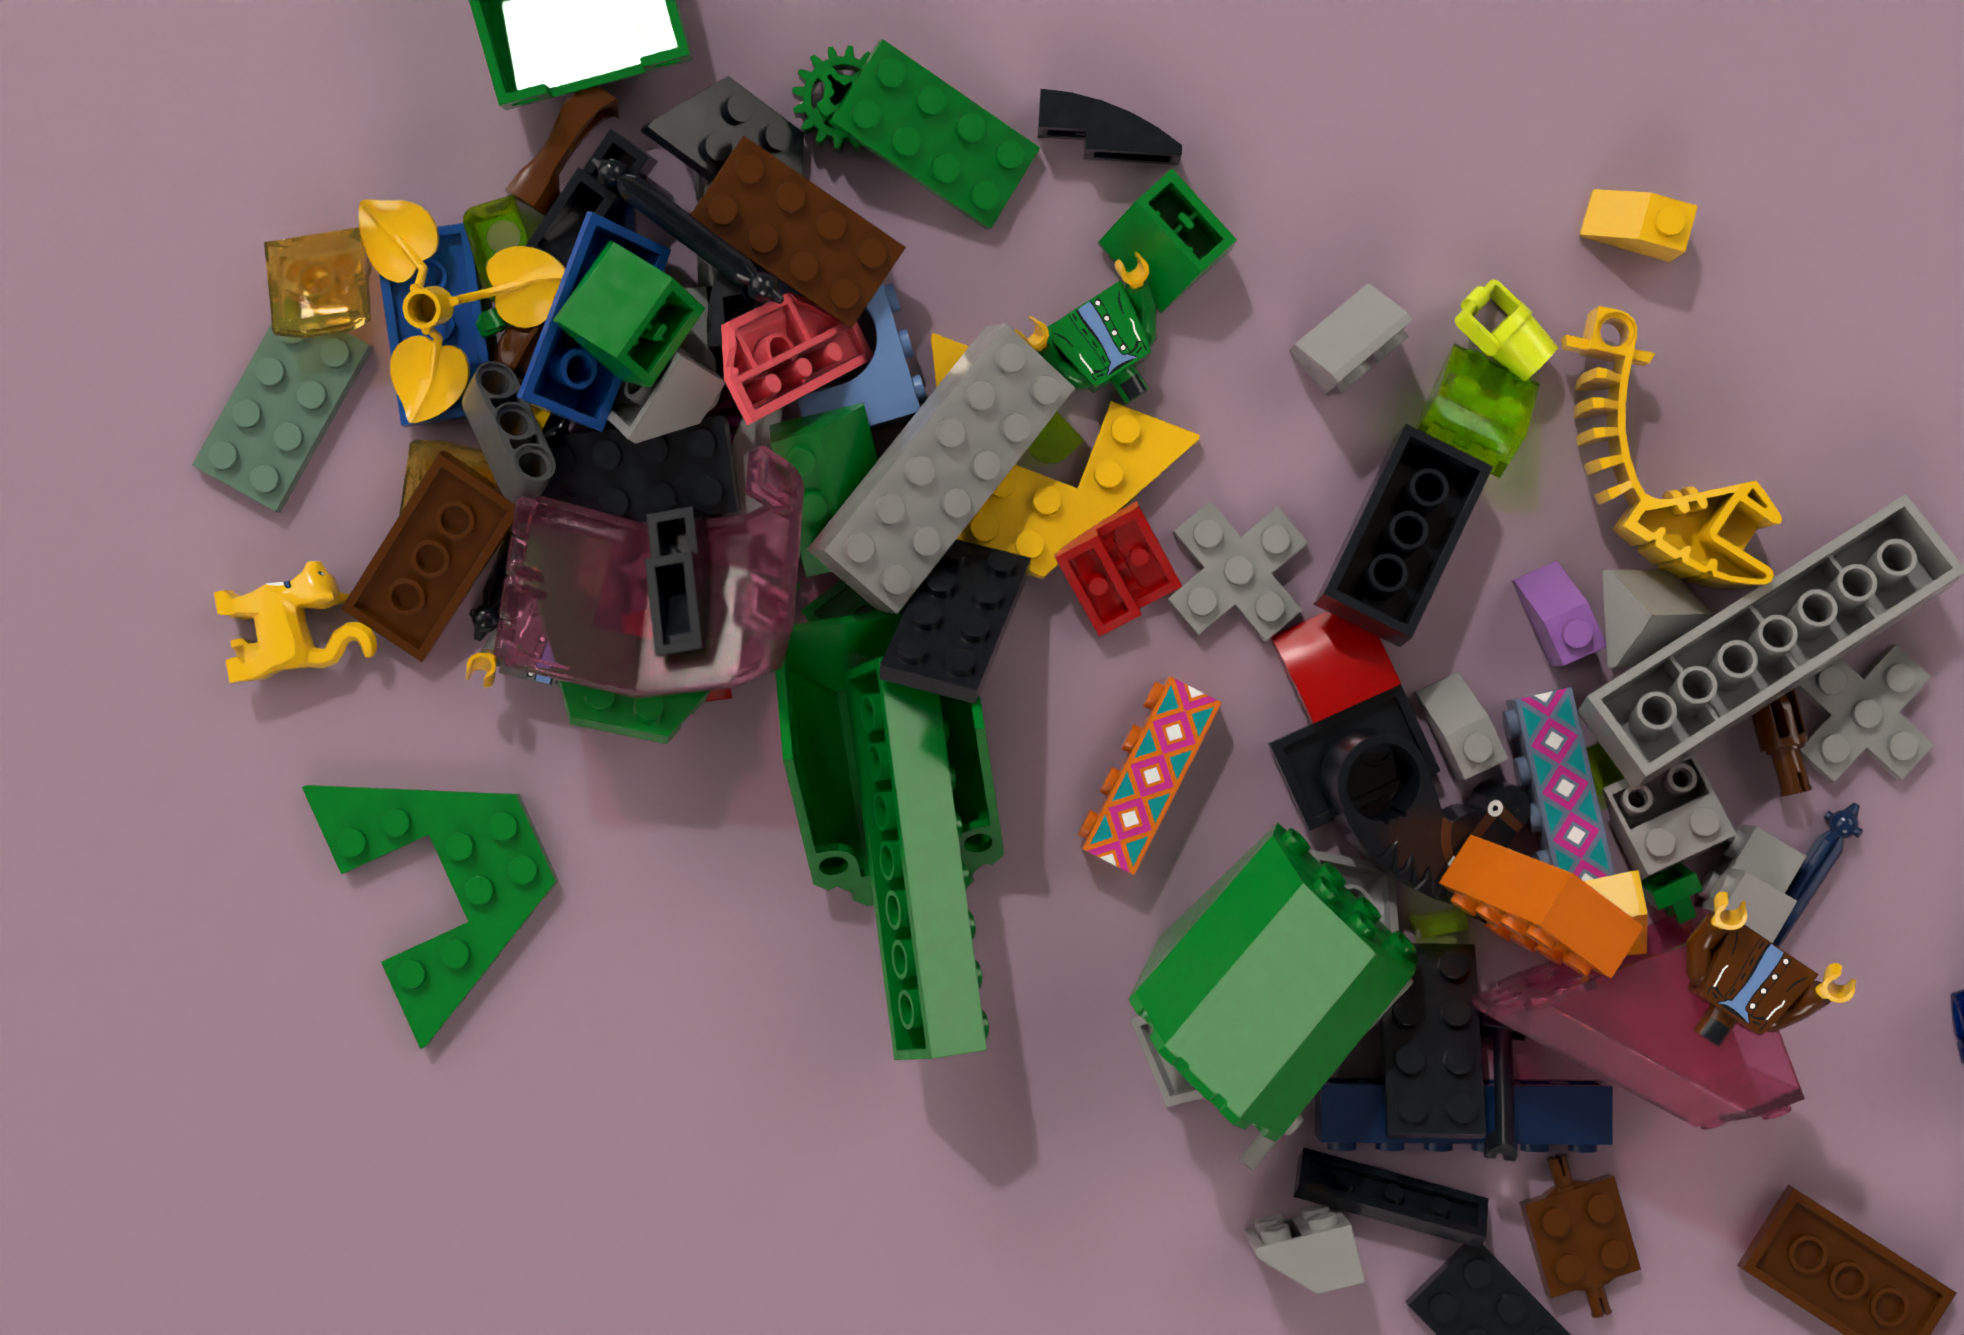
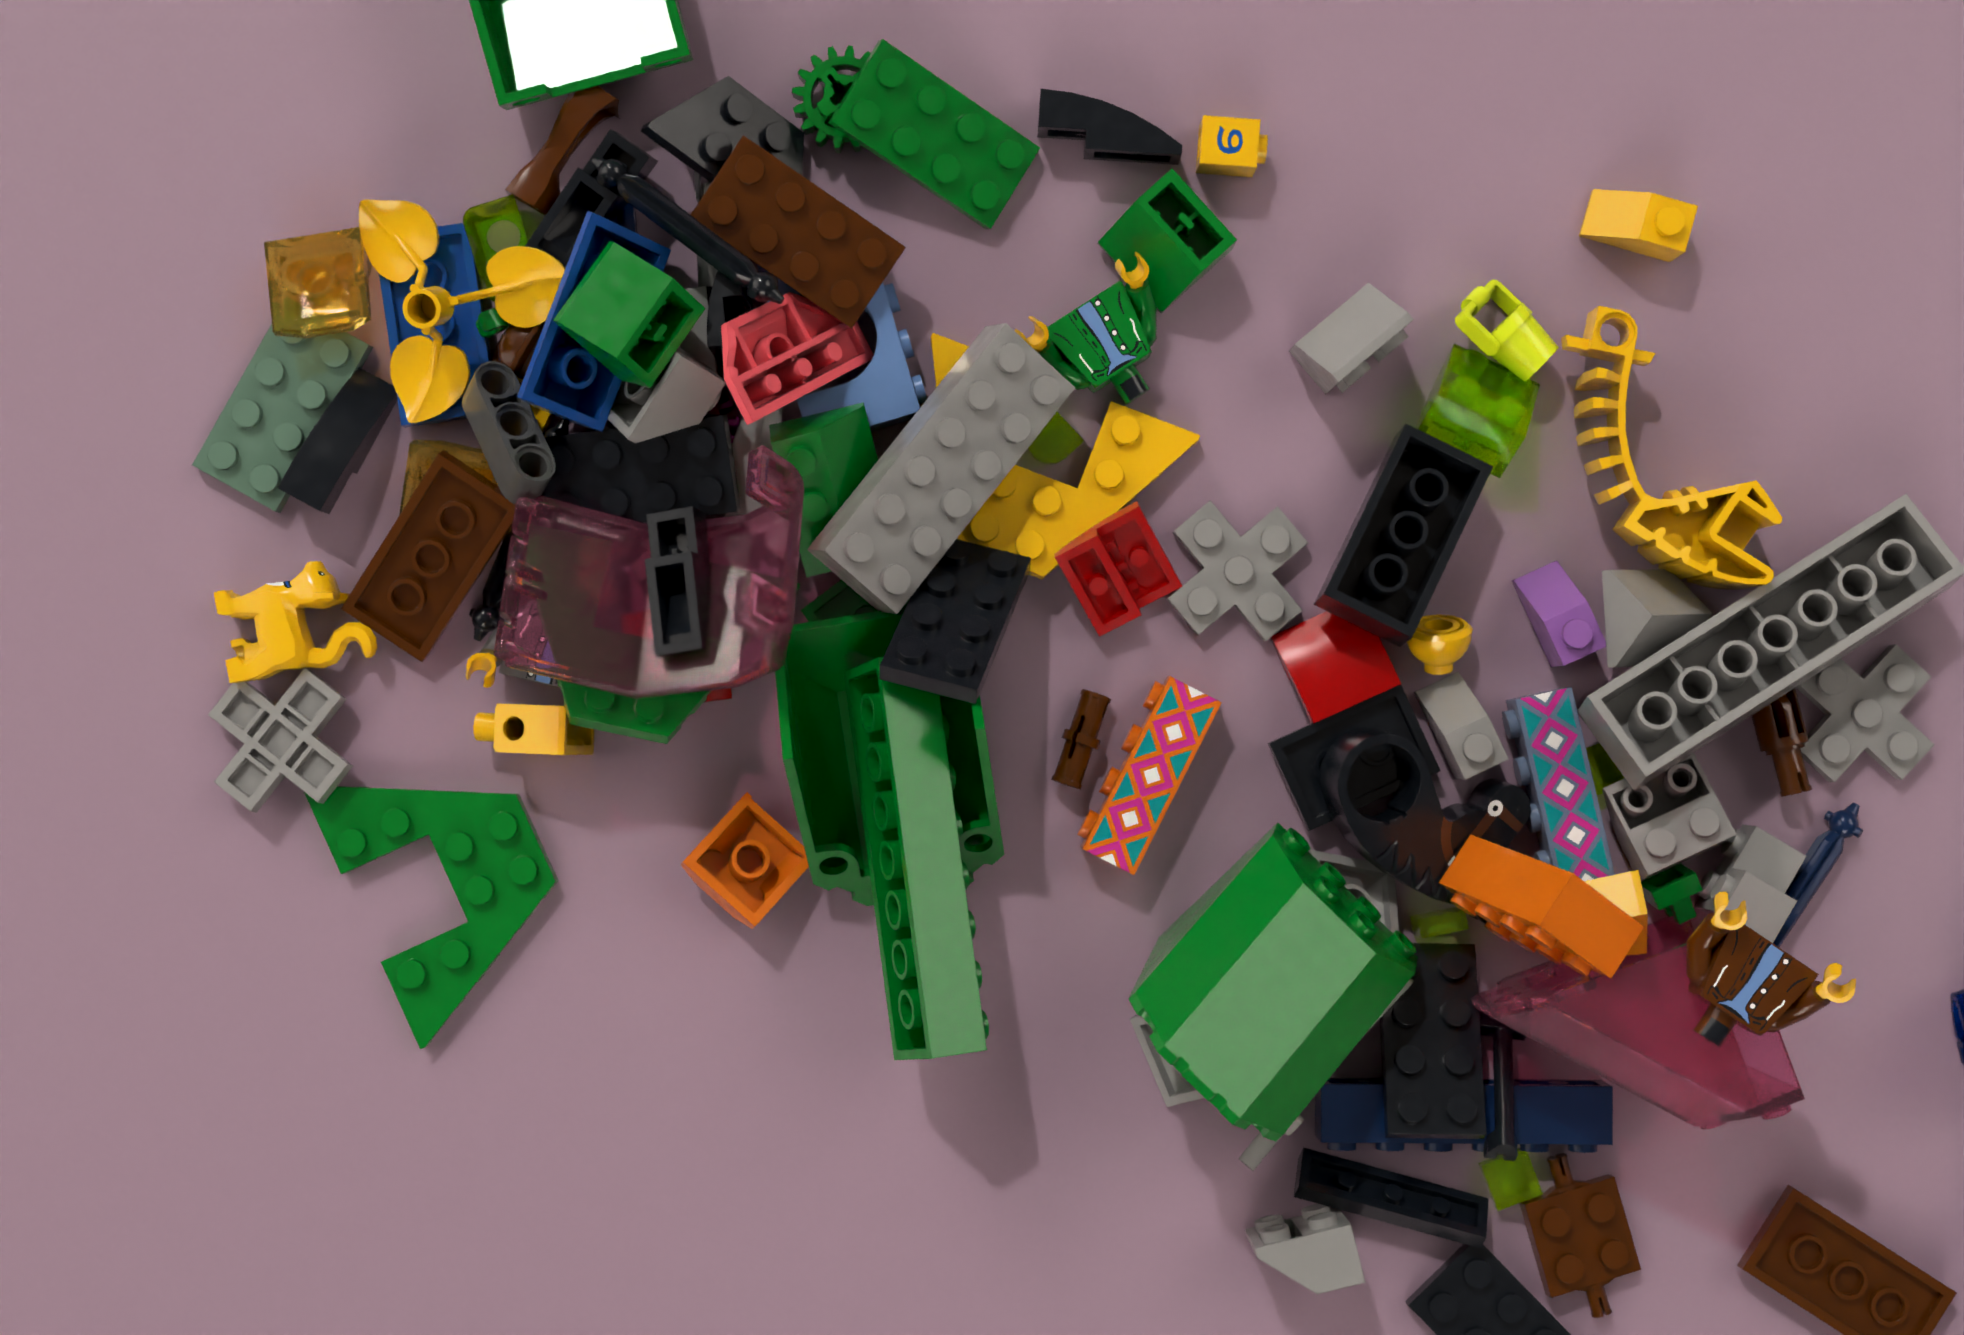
none -> light grey plate [208,668,353,813]
none -> black slope [278,367,397,514]
none -> yellow torso [473,703,594,755]
none -> orange slope [681,792,809,930]
none -> reddish brown pin [1051,689,1111,790]
none -> yellow brick [1195,115,1268,177]
none -> yellow brick [1407,614,1473,675]
none -> clear neon green tile [1478,1147,1543,1211]

